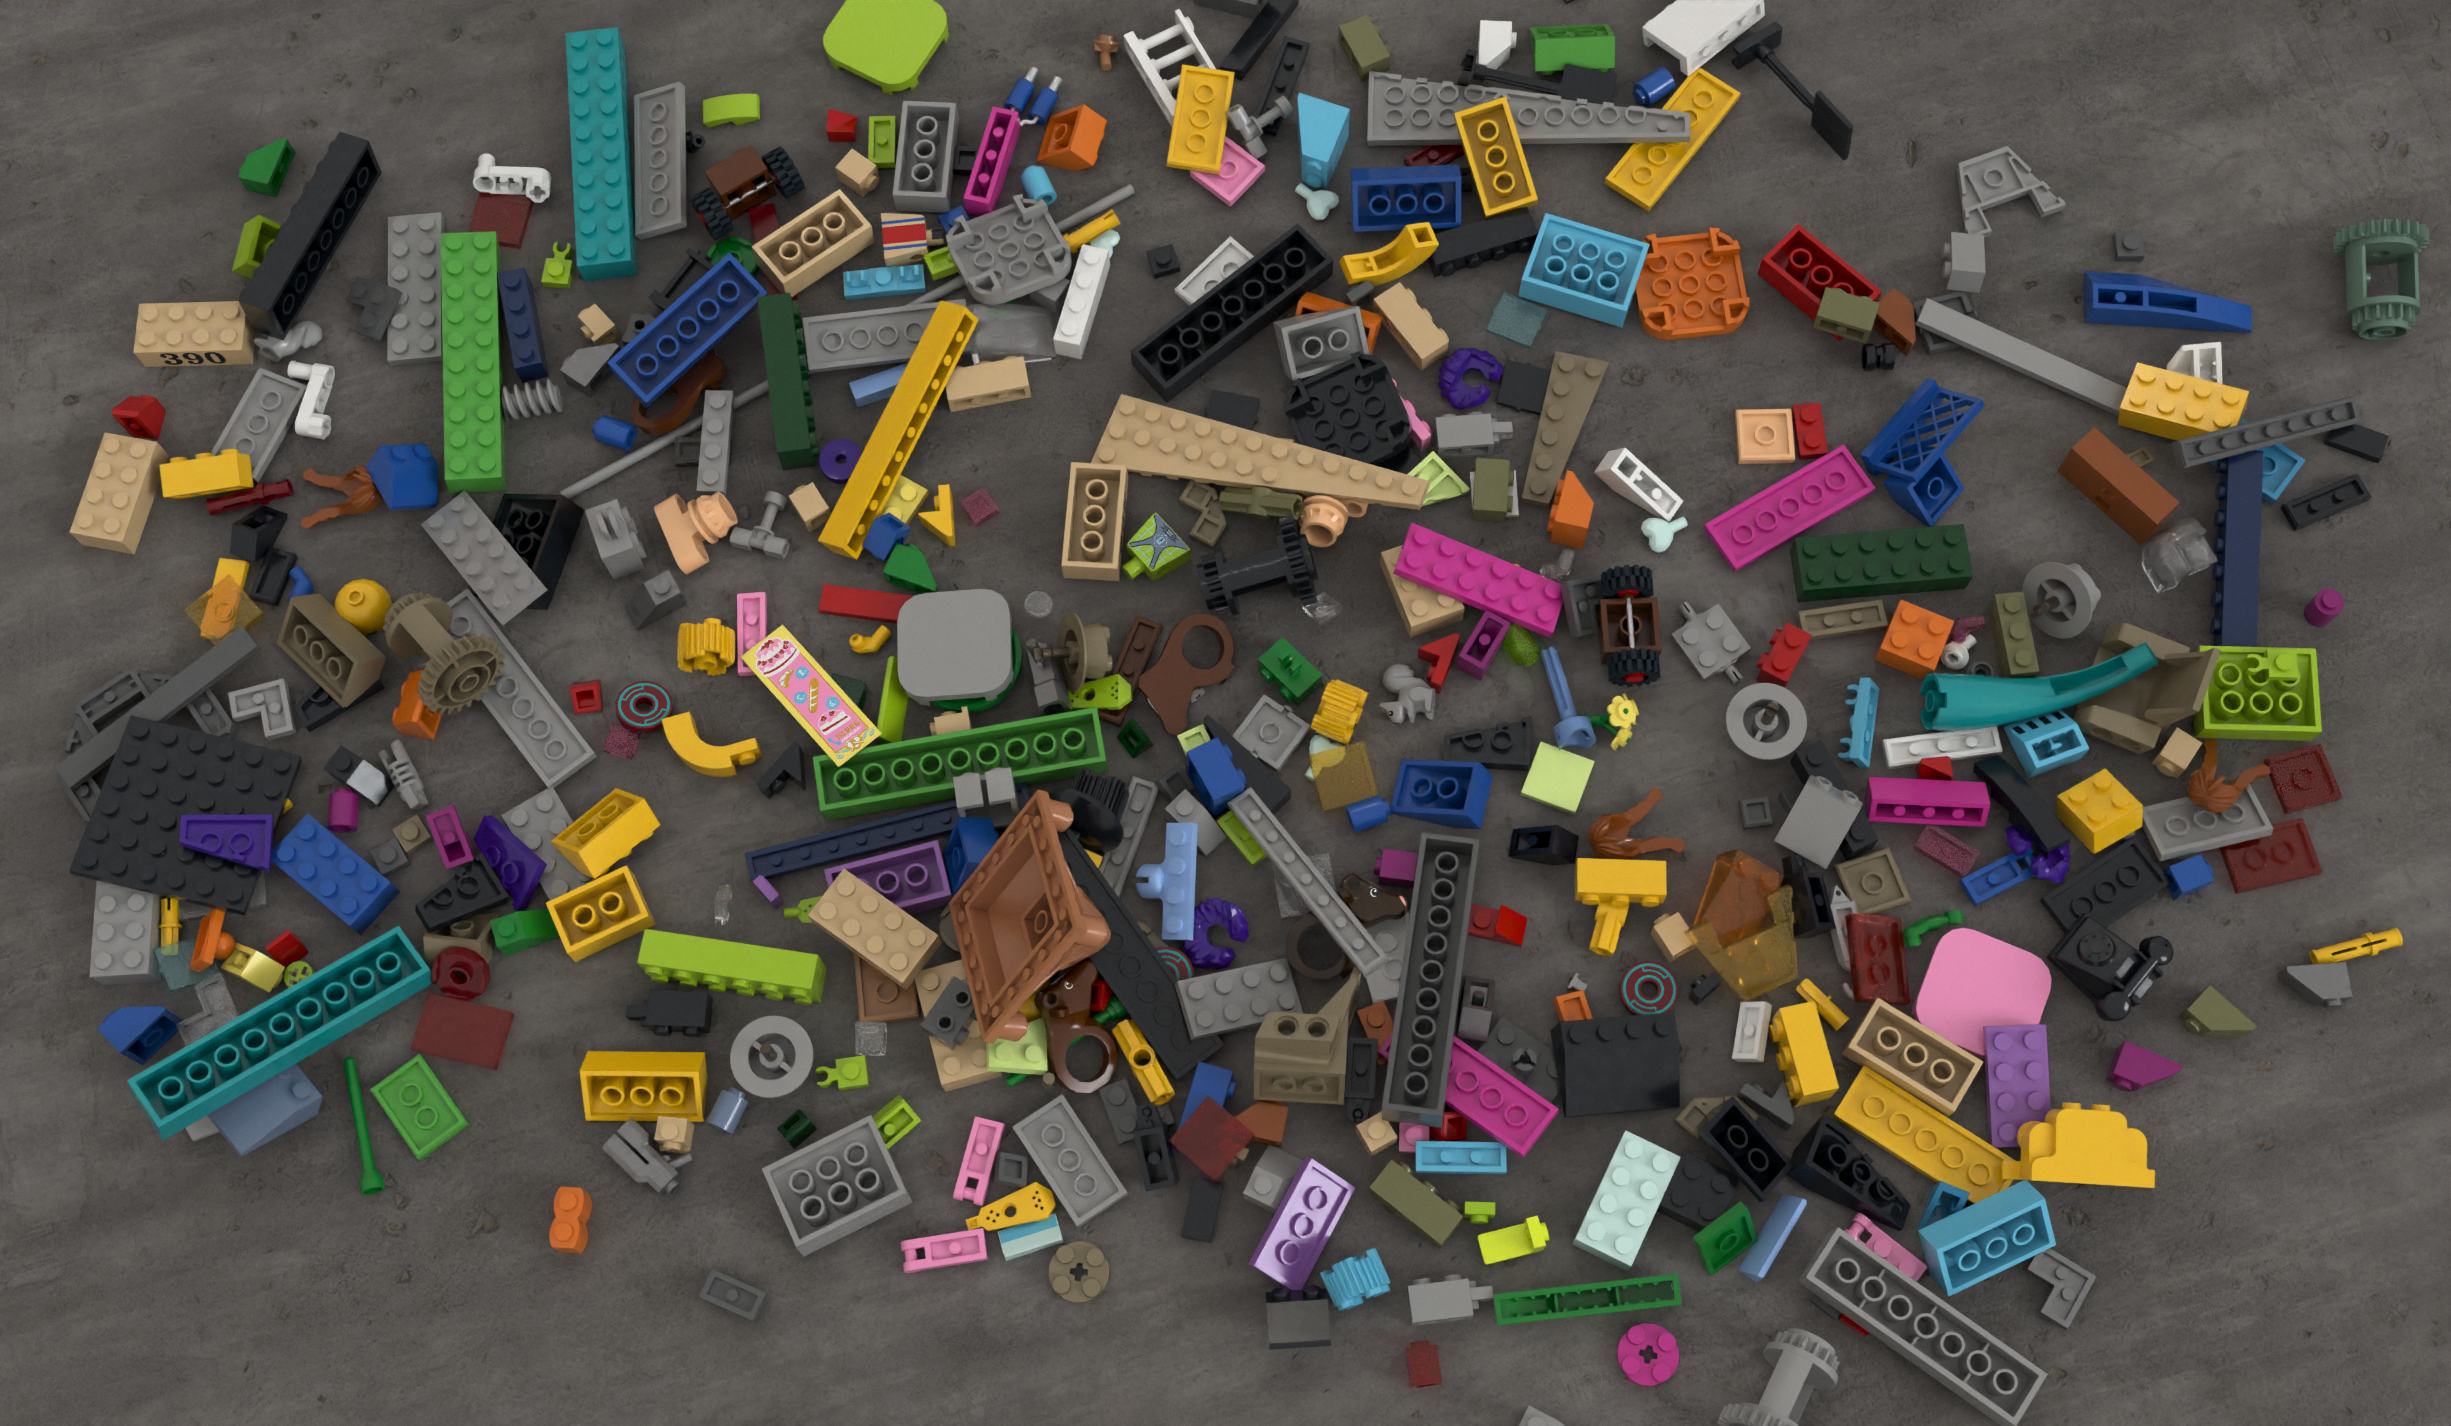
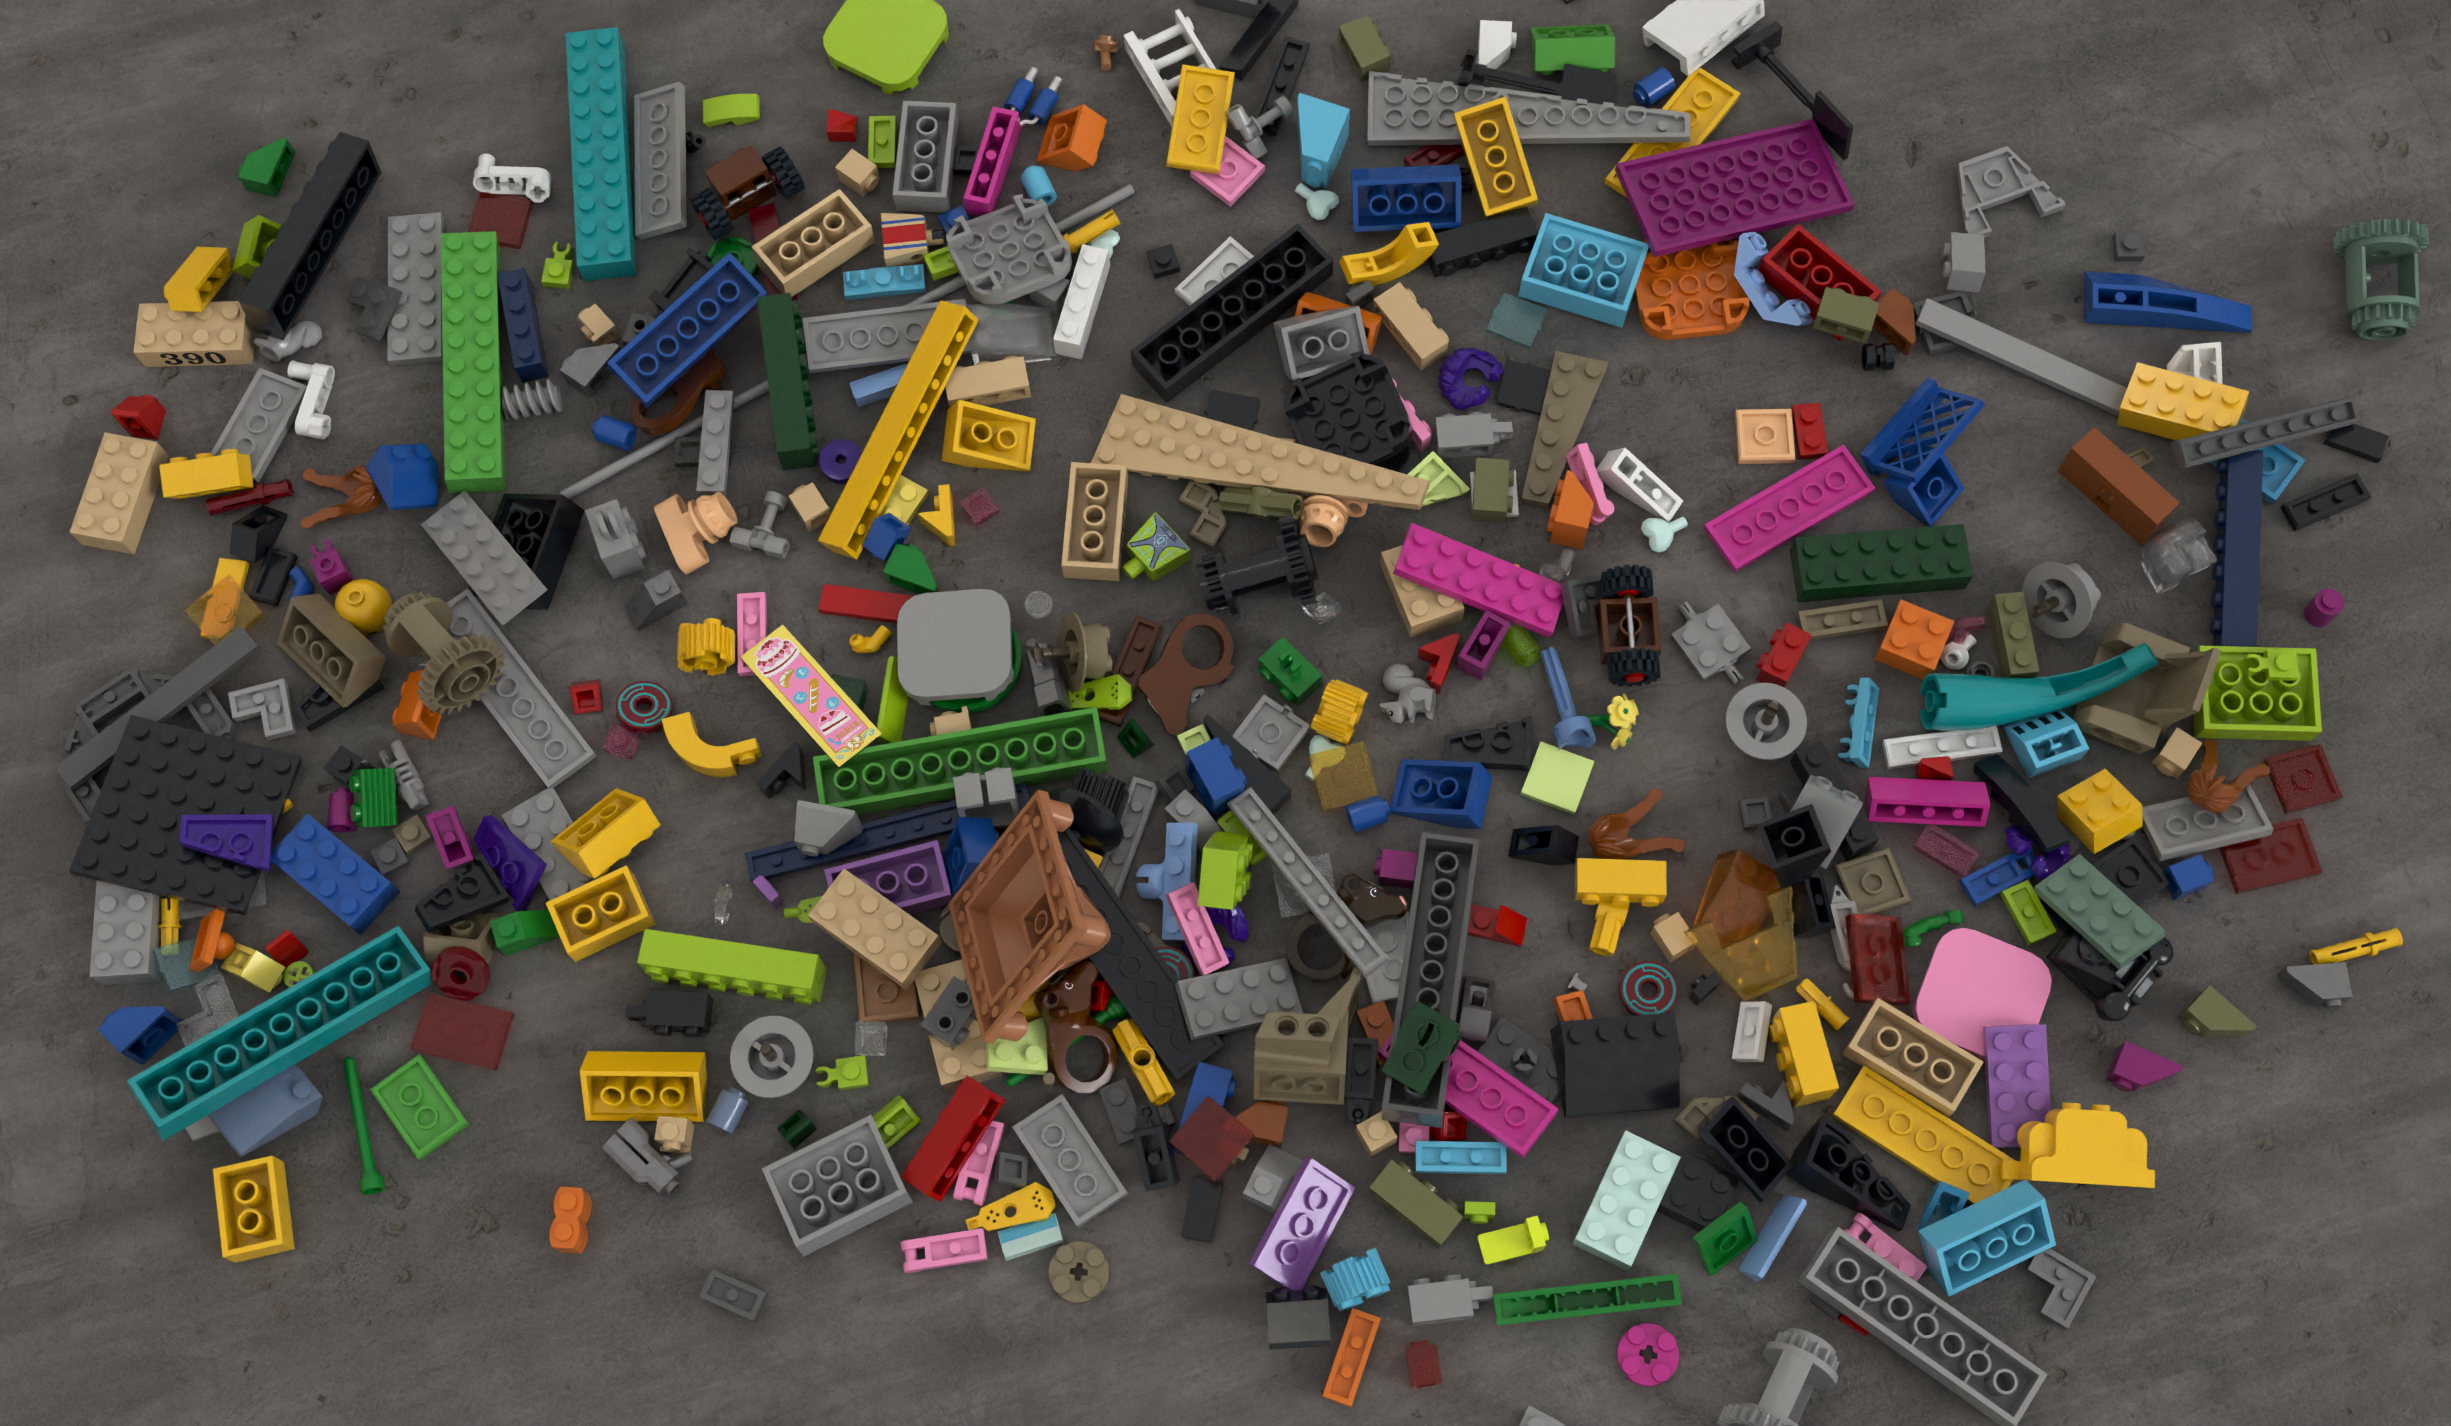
none -> yellow brick [164,247,233,312]
none -> yellow brick [213,1155,295,1263]
none -> magenta brick [309,539,354,595]
none -> green brick [349,768,397,827]
none -> light grey slope [794,800,863,856]
none -> red brick [901,1075,1005,1202]
none -> yellow slope [941,400,1036,472]
none -> bright pink plate [1165,882,1229,976]
none -> lime brick [1198,831,1254,910]
none -> orange plate [1322,1308,1381,1408]
none -> dark green piece [1381,1001,1462,1095]
none -> bright pink plate [1566,443,1615,525]
none -> magenta plate [1615,119,1855,257]
none -> light blue slope [1734,232,1814,326]
none -> black slope [1757,804,1831,889]
none -> lime plate [2000,880,2057,946]
none -> sand green plate [2034,854,2166,970]

